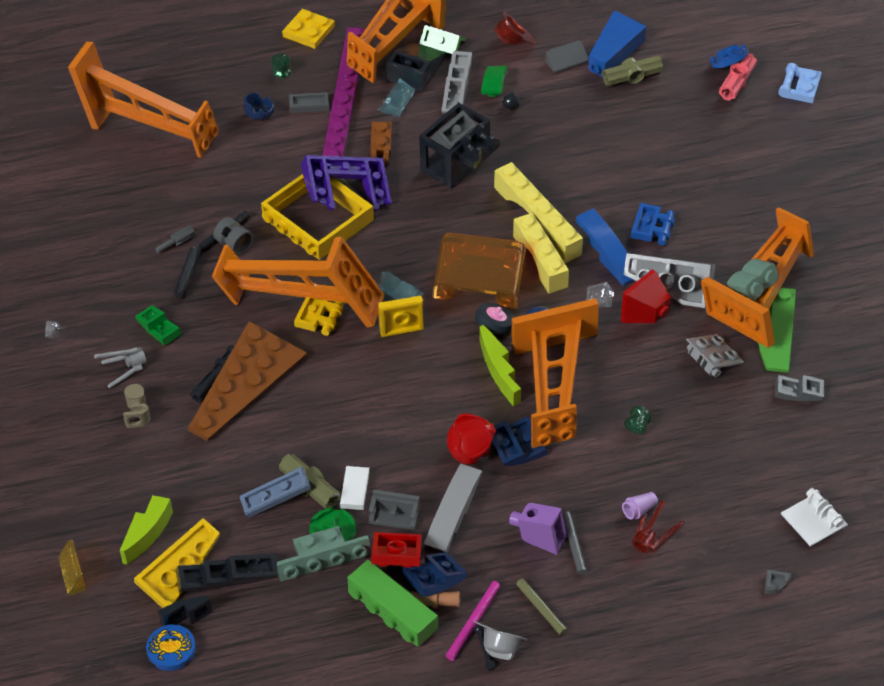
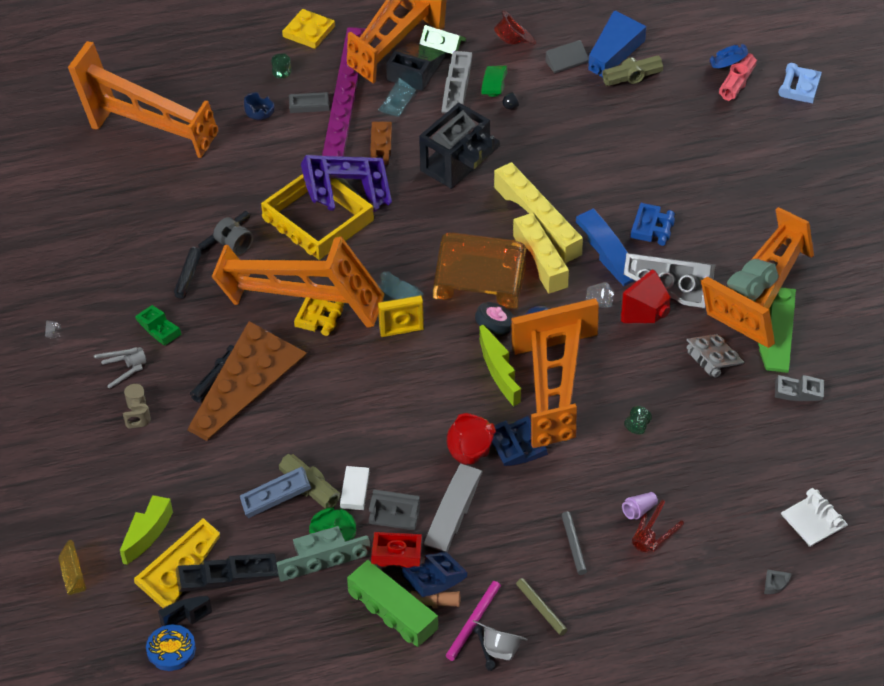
dark grey axle [155,225,195,253] -> none
medium lavender torso [509,503,567,555] -> none

